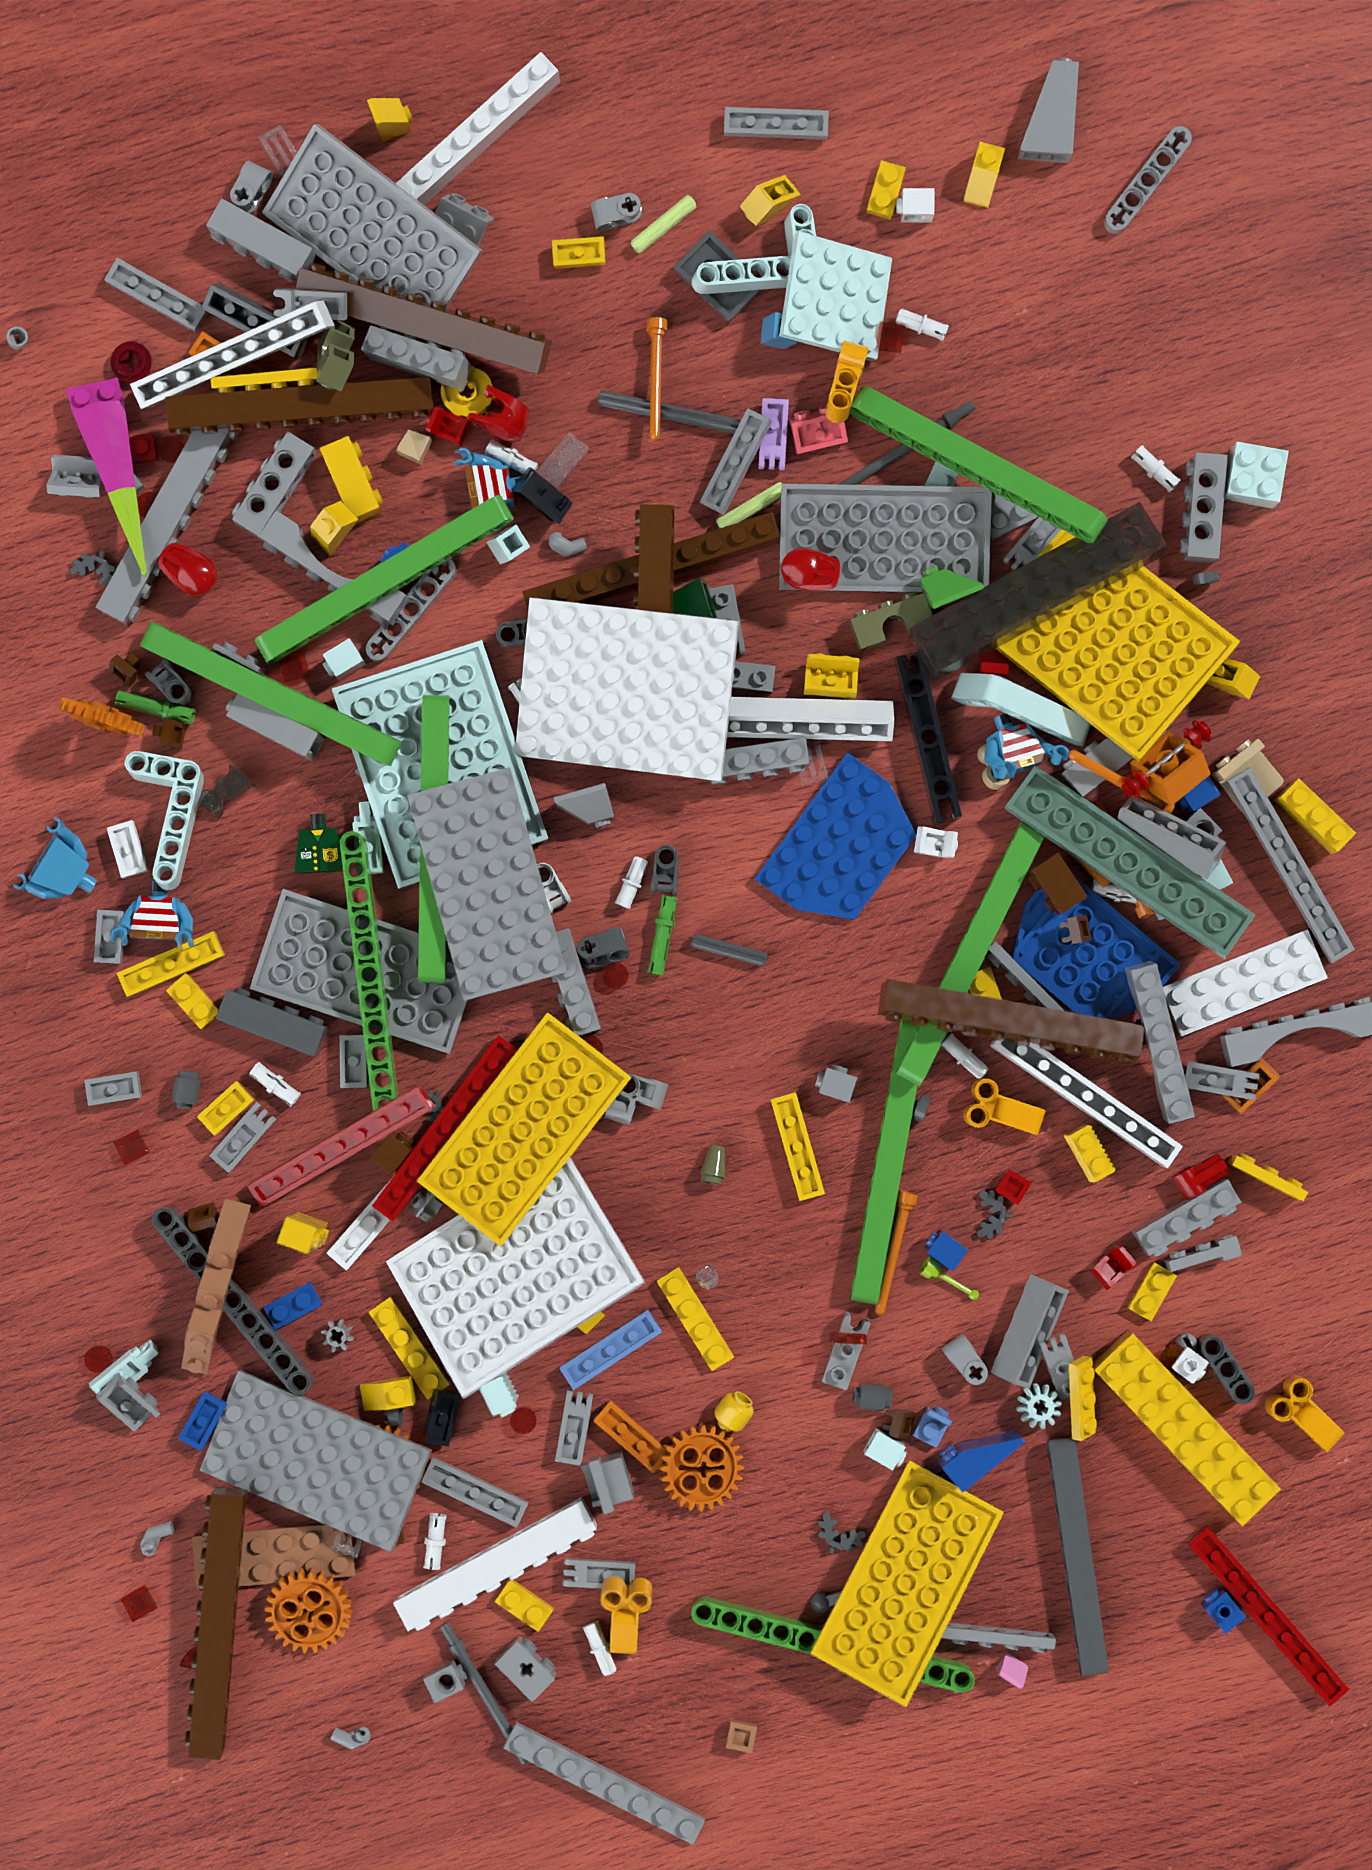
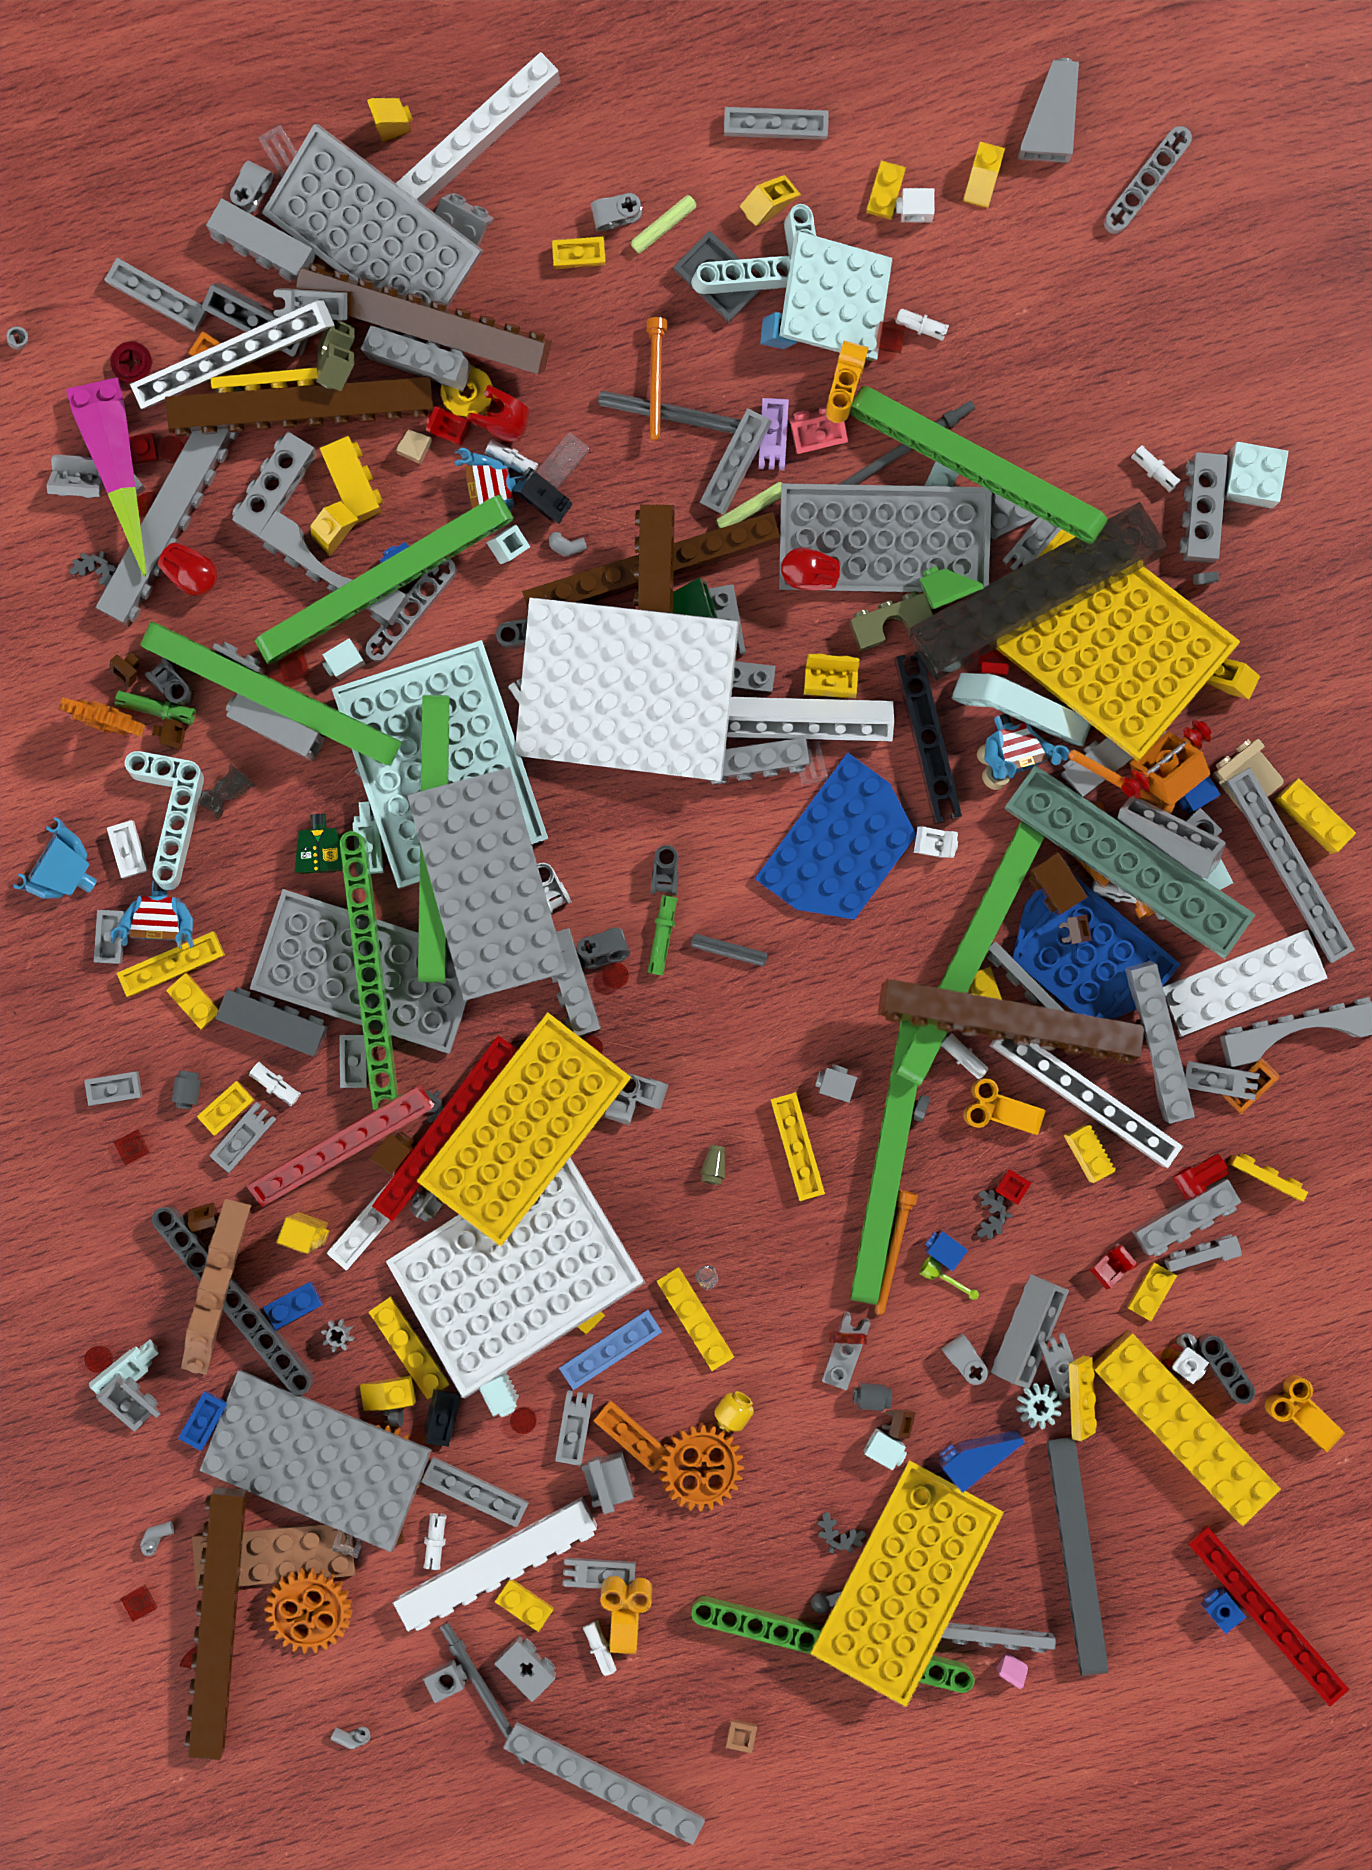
light grey slope [554,783,615,828] -> none
white axle [615,856,648,909] -> none
medium blue bracket [912,1405,952,1448] -> none

